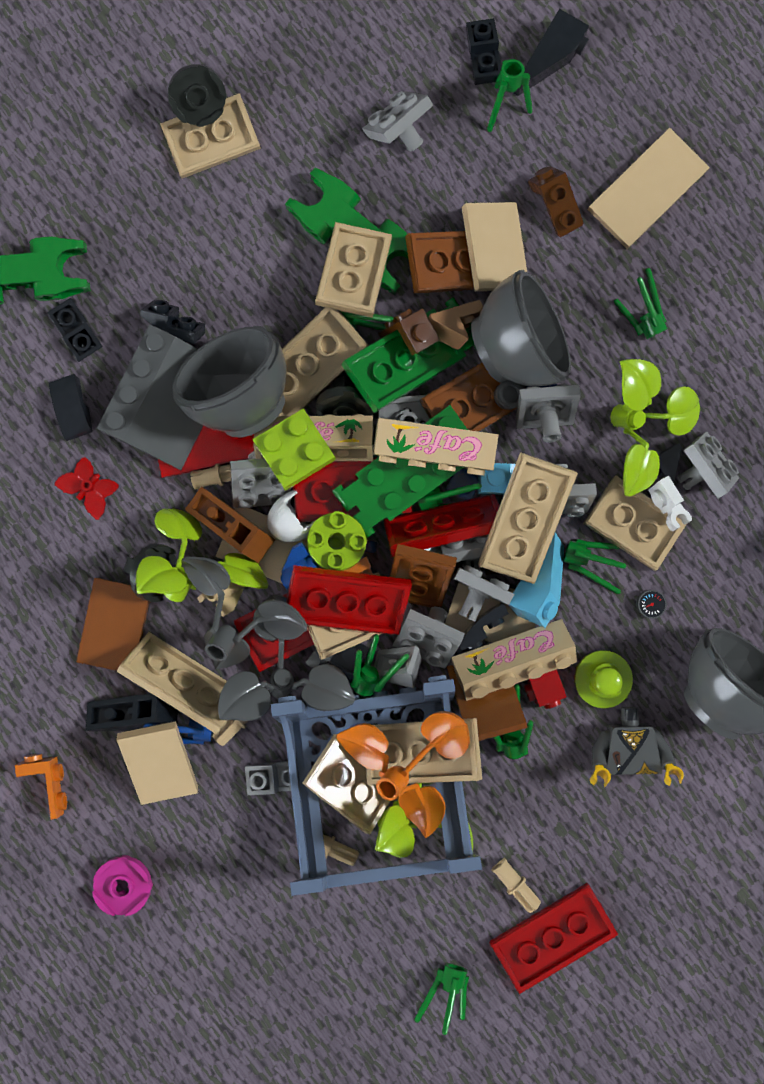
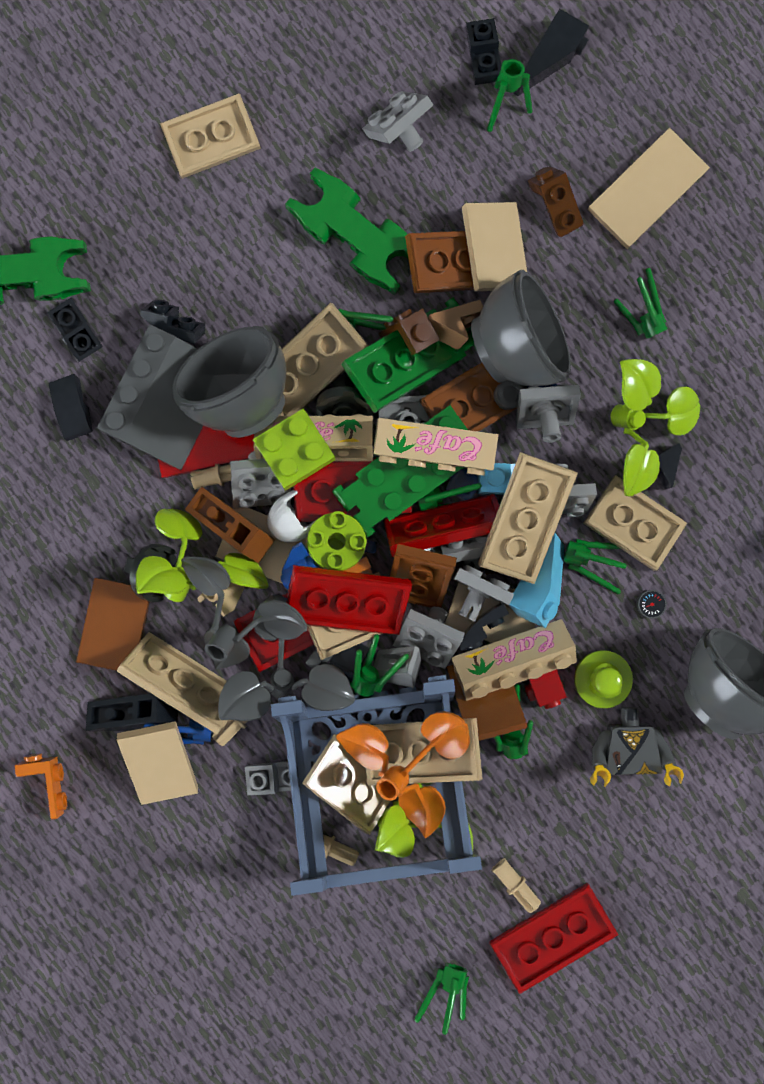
red piece [55,457,119,520] -> none
dark pink plate [92,855,153,916] -> none
pearl dark grey tile [168,64,226,127] -> none
tan tile [315,222,392,318] -> none
white plate [648,476,692,532] -> none
light grey plate [678,431,739,499] -> none

